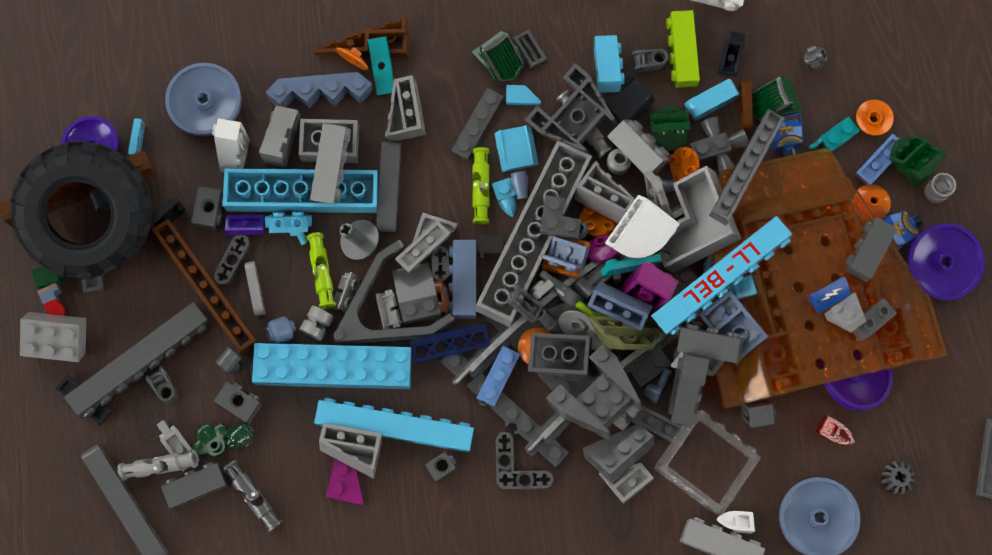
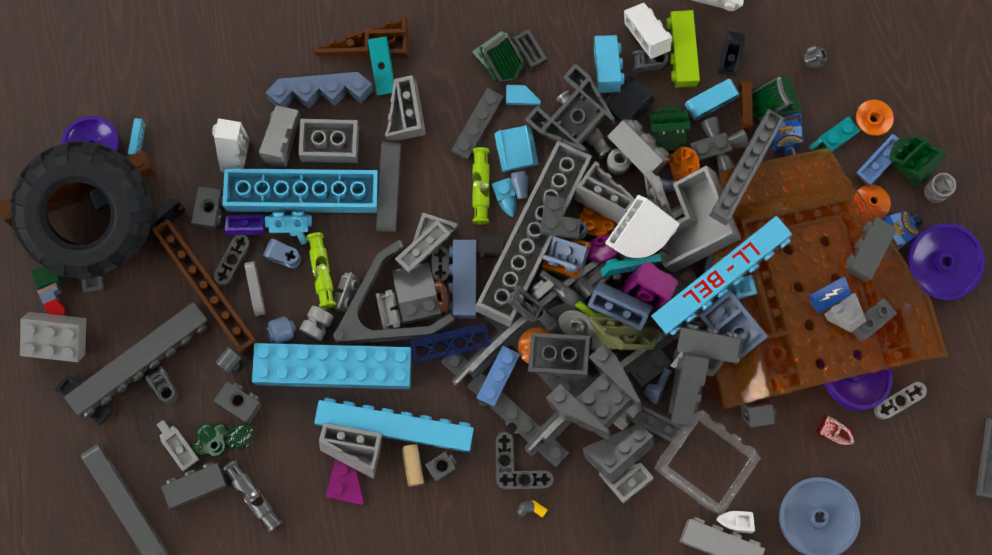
light grey piece [117,450,199,481] -> none
sand blue dish [165,63,242,136] -> none
light grey wedge [310,123,351,204] -> none
orange dish [335,47,368,71] -> none
dark grey piece [340,220,379,260] -> none
dark grey gear [881,461,916,495] -> none
none -> sand blue piece [263,239,302,269]
none -> tan brick [402,444,425,487]
none -> arm [517,500,548,518]
none -> white brick [624,3,672,59]
none -> light grey beam [874,382,927,420]

